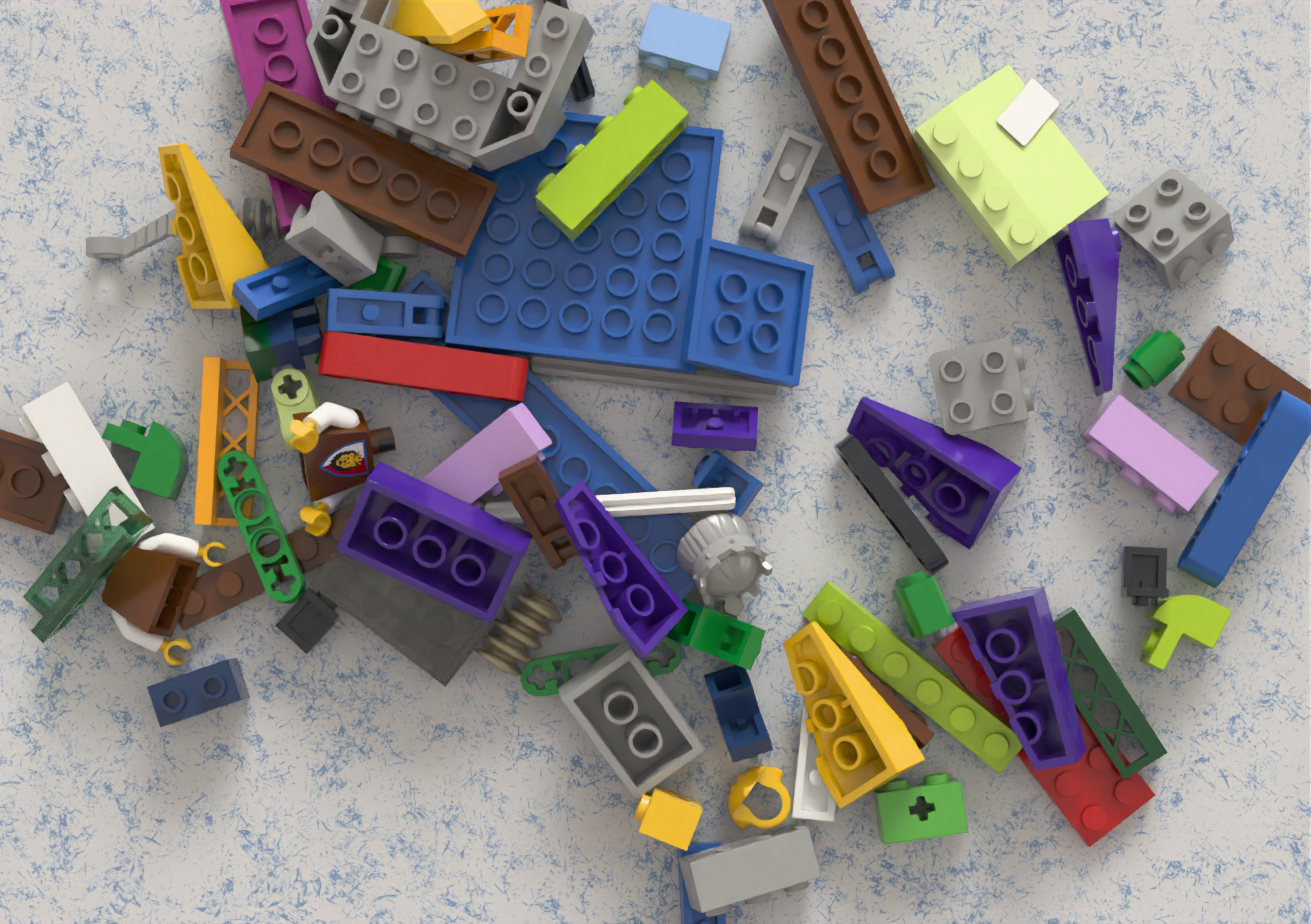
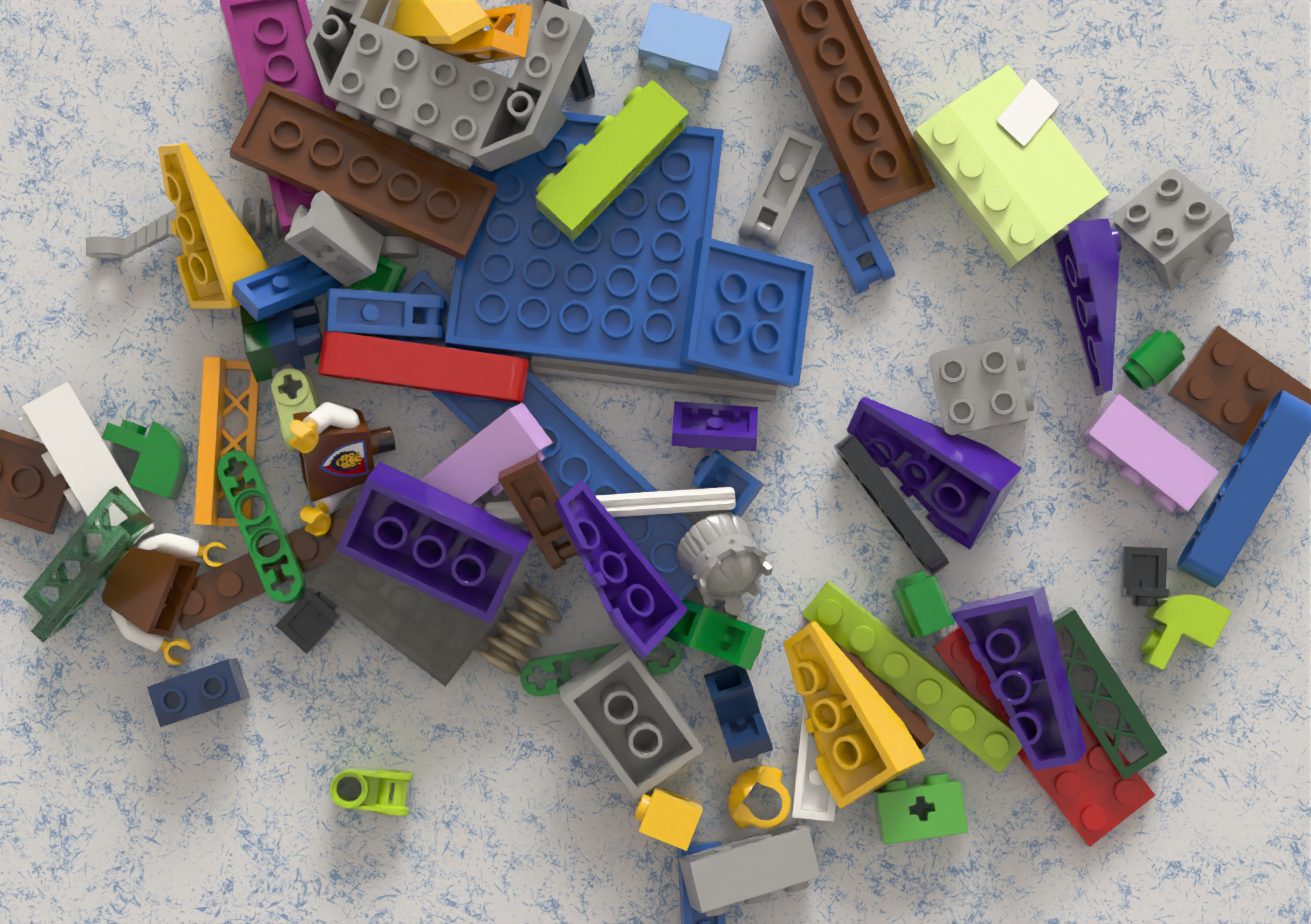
none -> lime piece [330,767,414,816]

